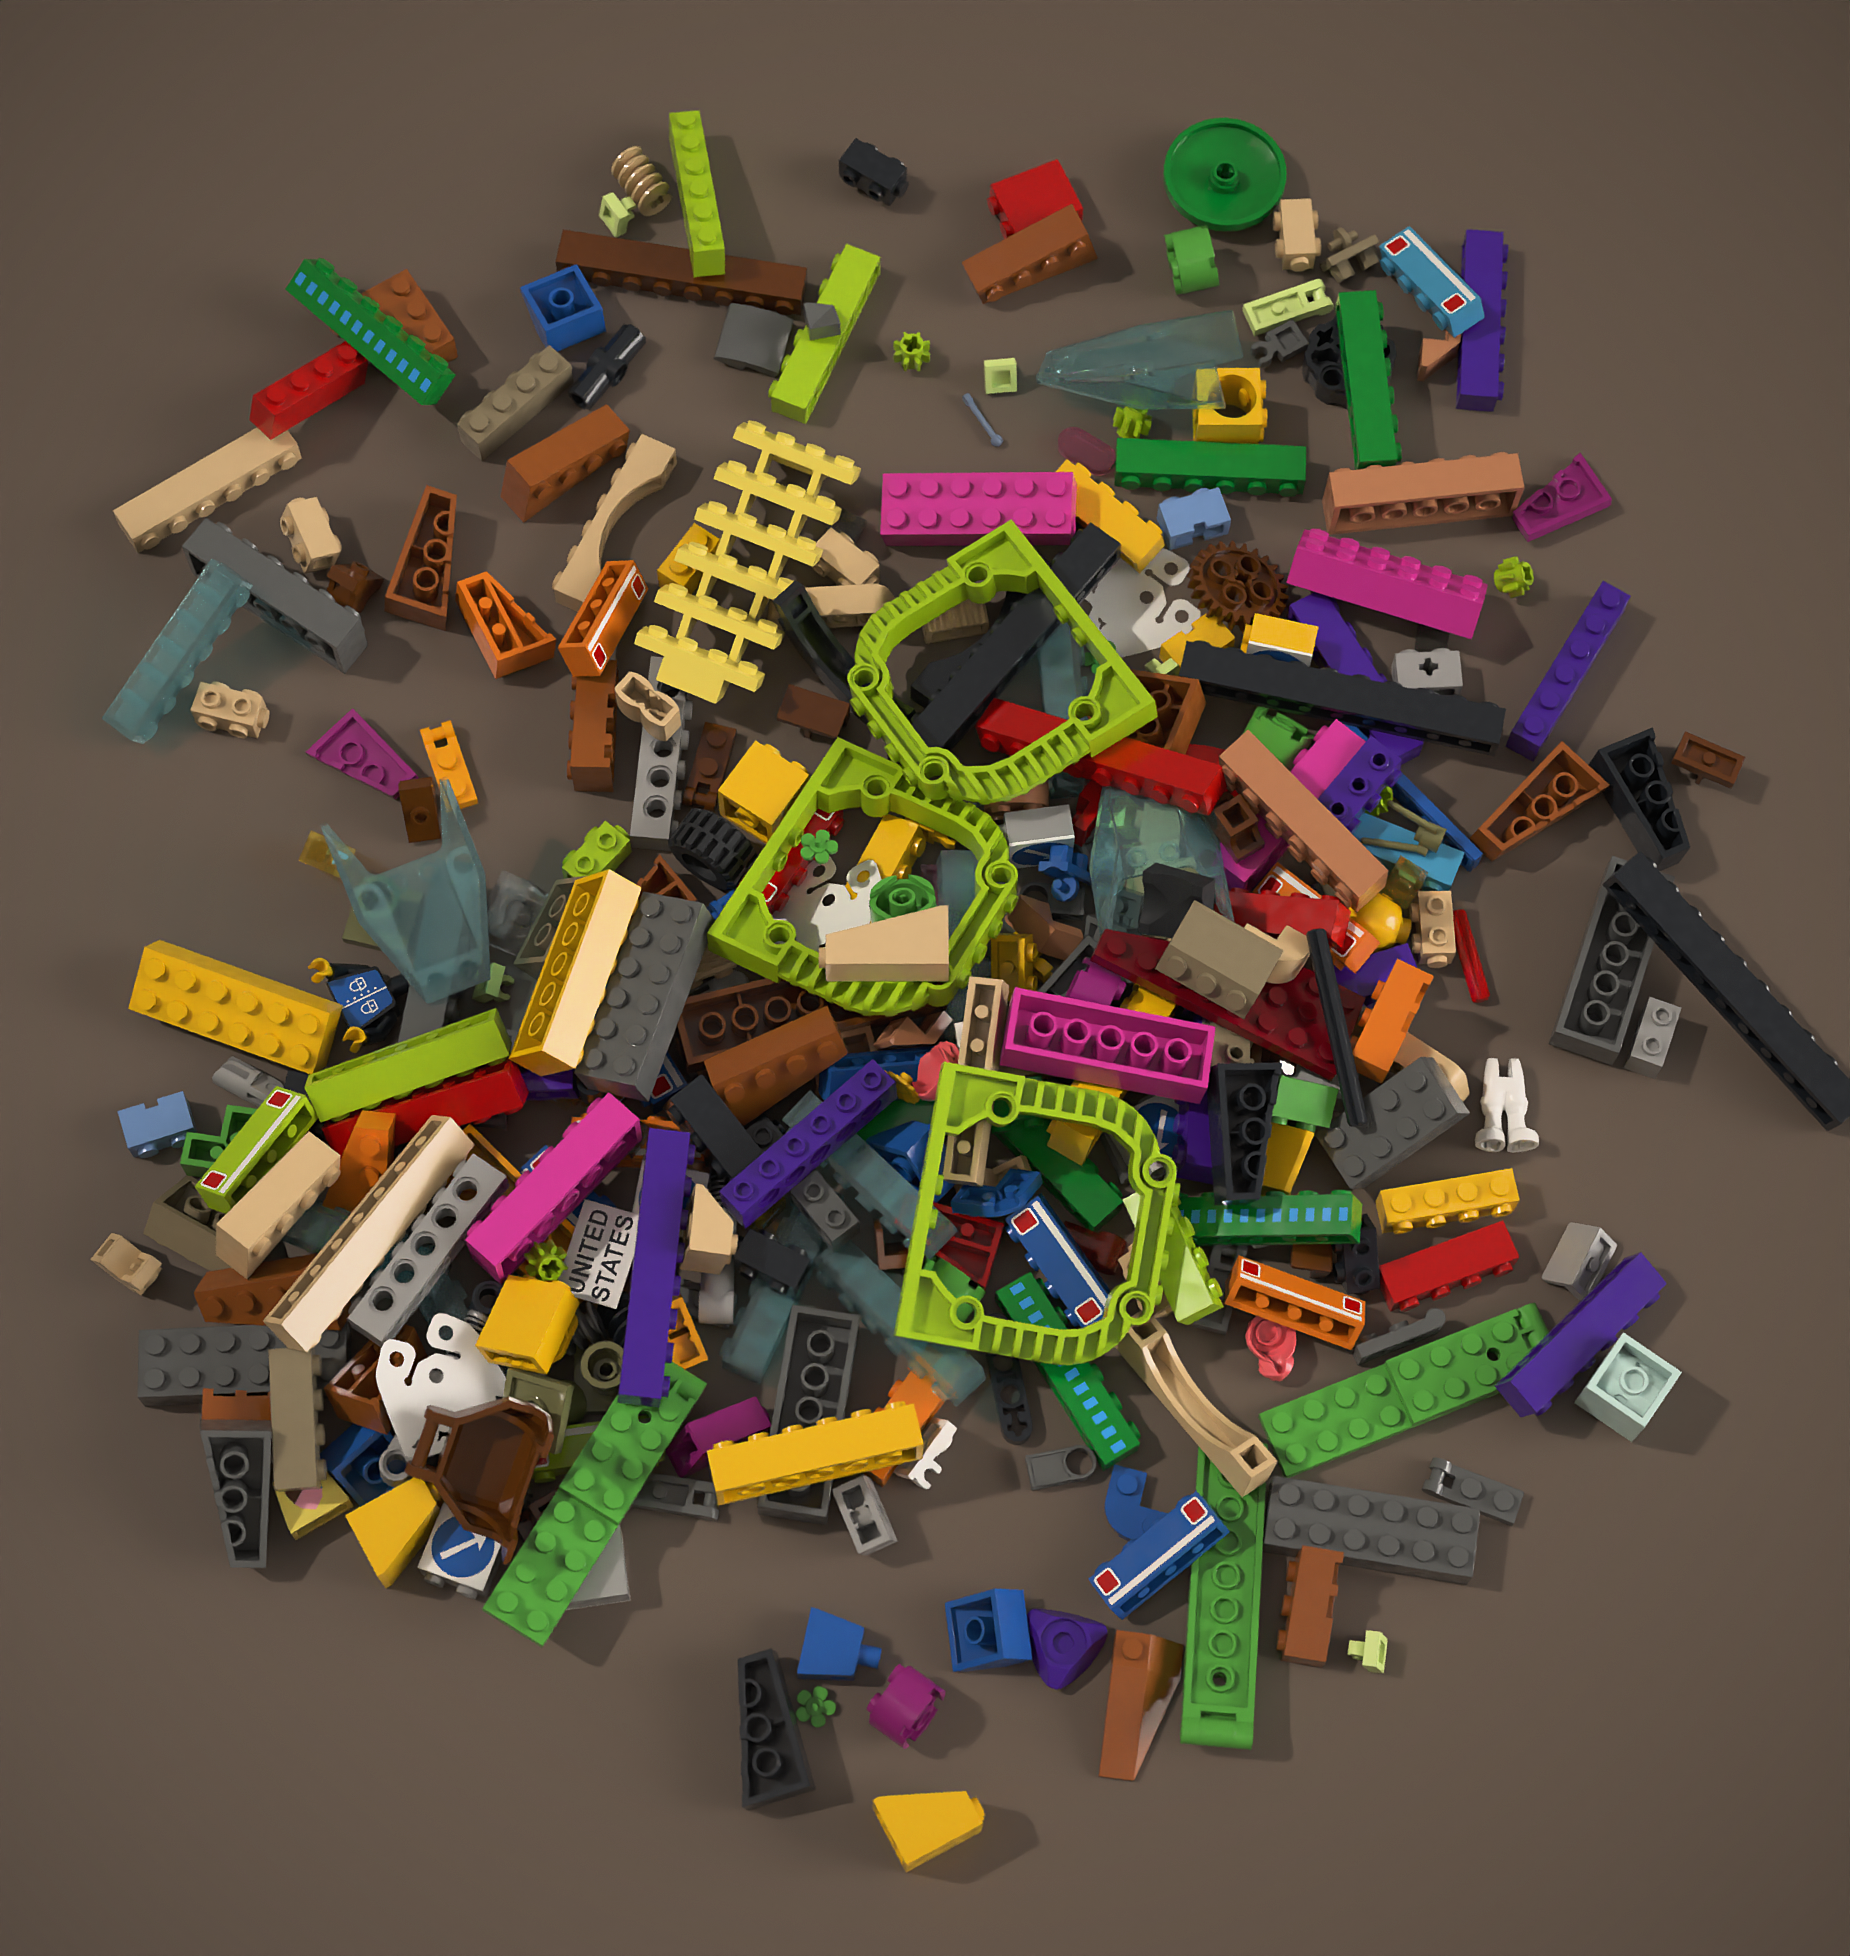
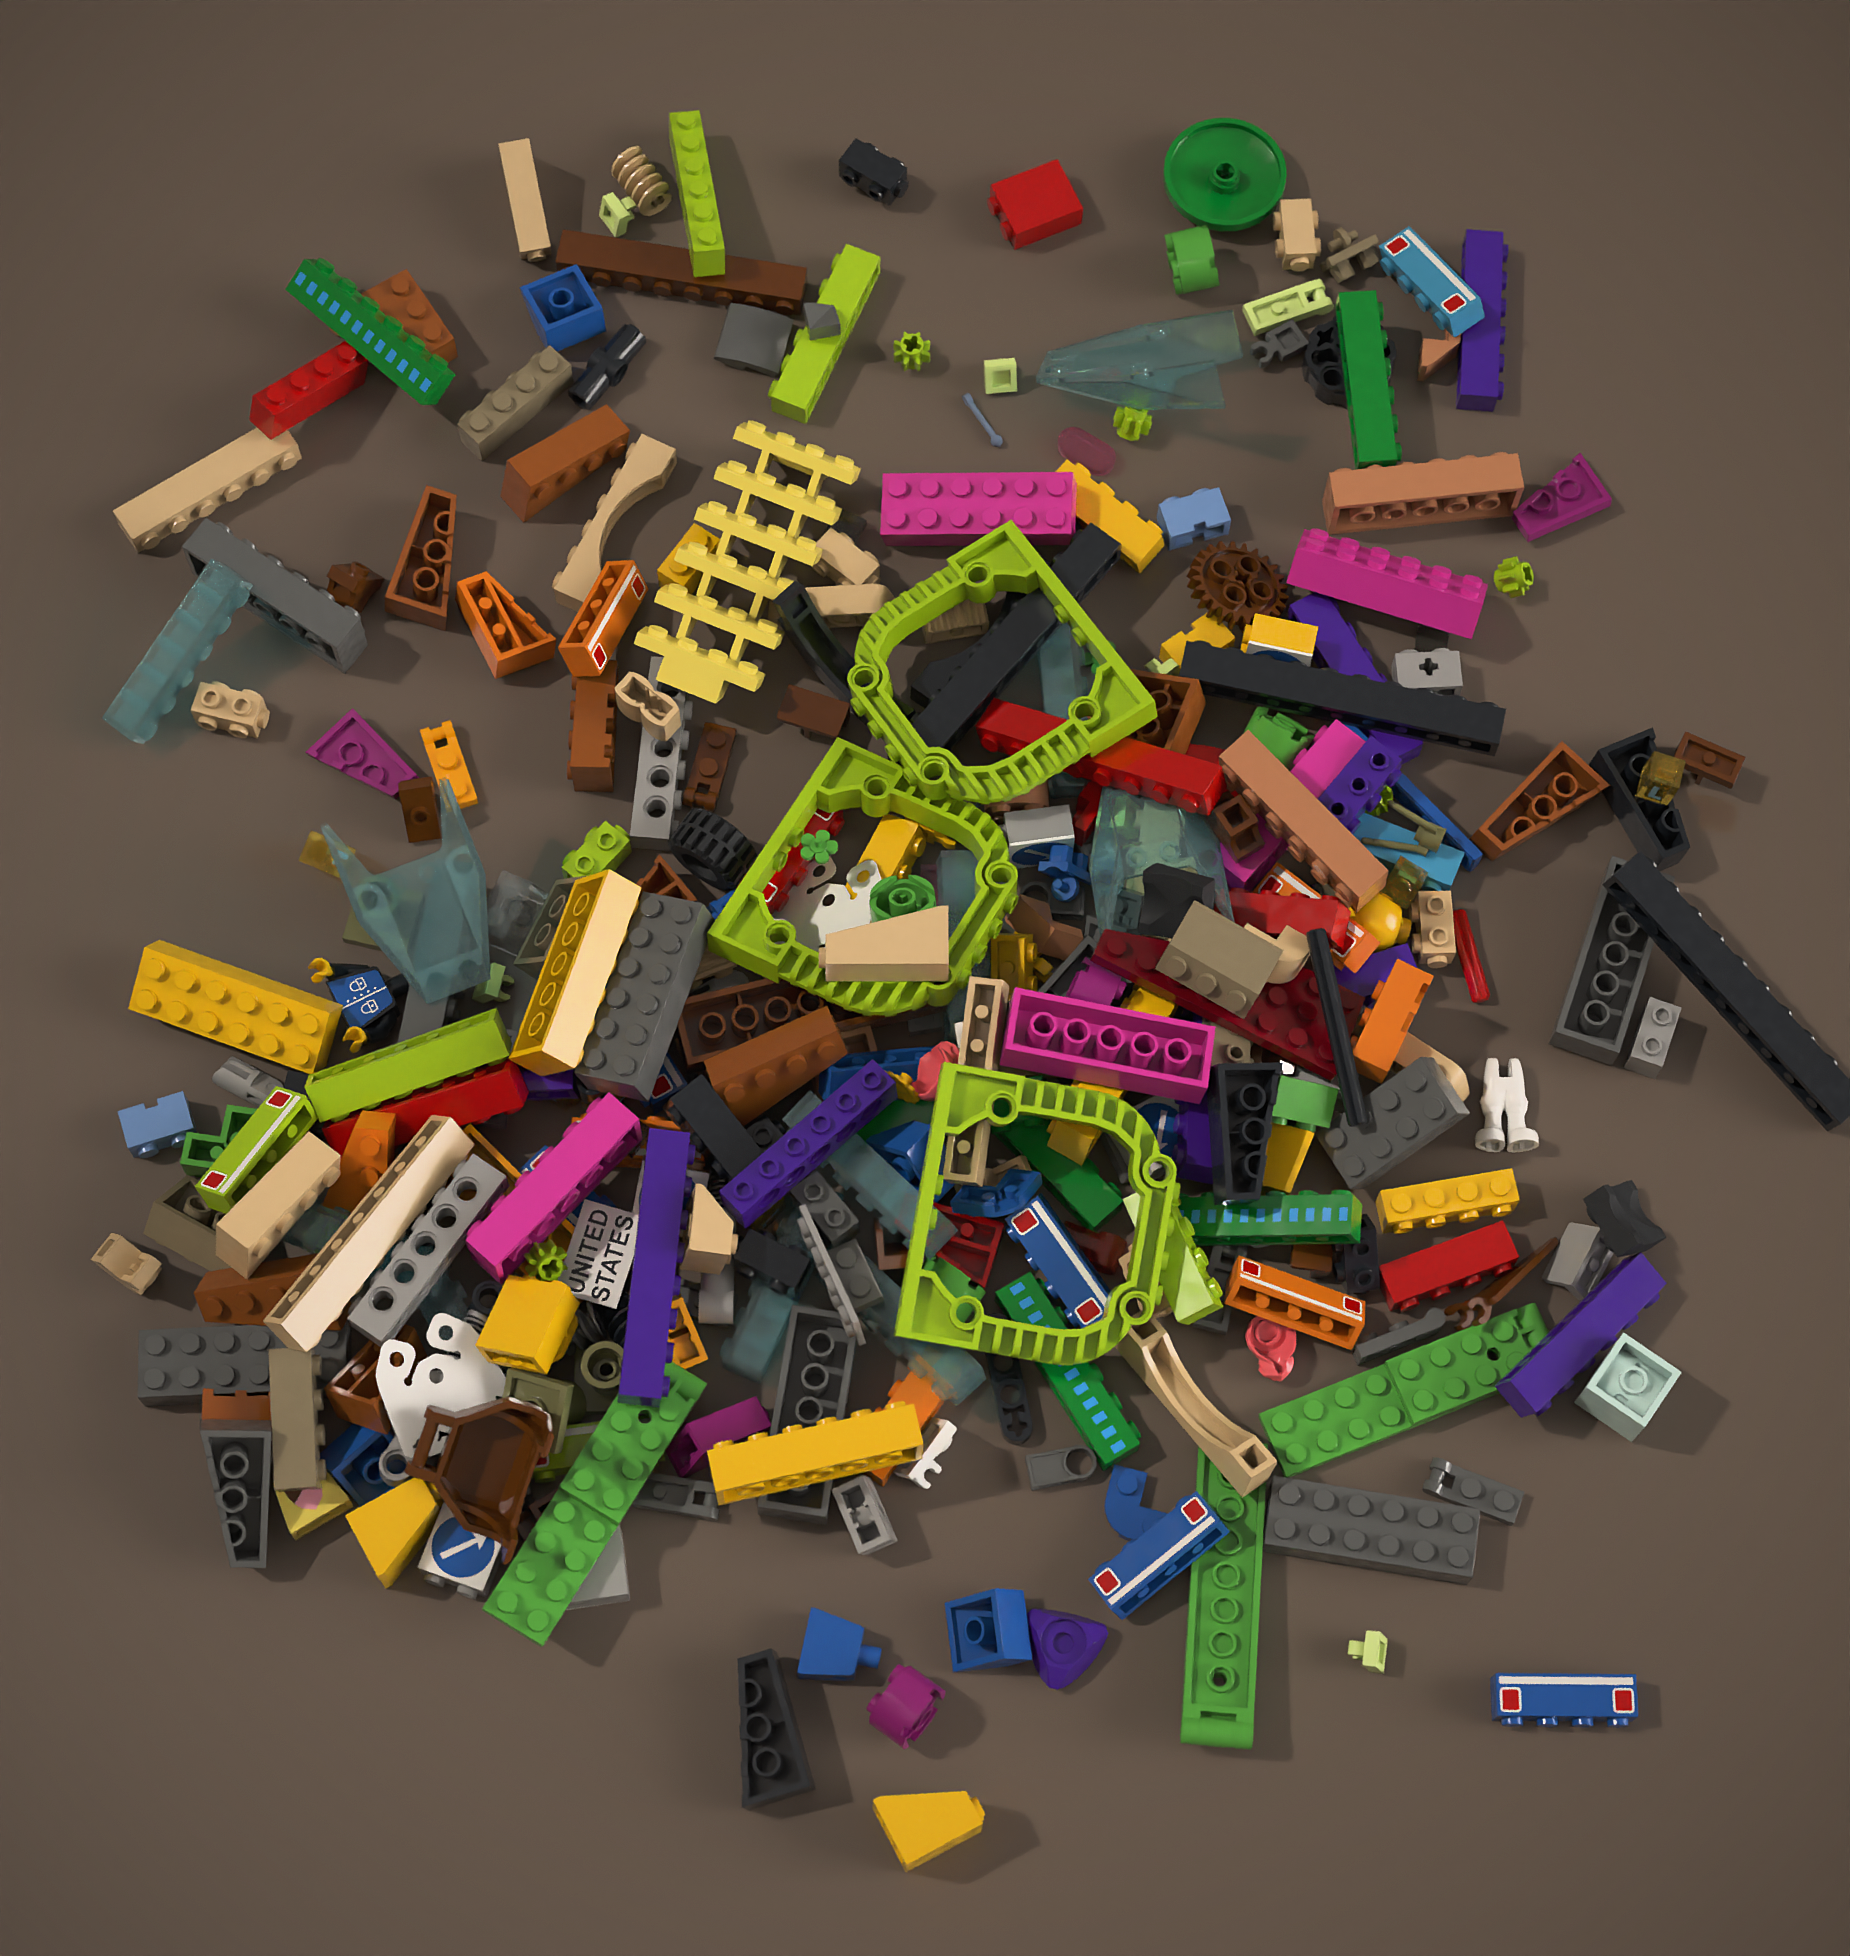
tan brick [280,497,341,574] -> none
yellow brick [718,740,810,844] -> none
bright green plant [796,1686,836,1727] -> none
nougat slope [873,1011,953,1050] -> none
dark orange wedge [962,204,1098,304] -> none
white piece [1085,548,1201,658] -> none
dark orange wedge [1098,1630,1184,1782] -> none
green brick [1114,438,1306,497] -> none
yellow brick [1192,368,1267,444] -> none
dark orange wedge [1276,1545,1344,1668] -> none
dark purple brick [1506,581,1631,762] -> none
none -> tan slope [499,138,551,262]
none -> light grey bracket [797,1204,884,1346]
none -> reddish brown flag [1444,1237,1560,1331]
none -> blue brick [1490,1673,1638,1728]
none -> black brick [1583,1180,1667,1258]
none -> clear yellow brick [1636,751,1685,805]

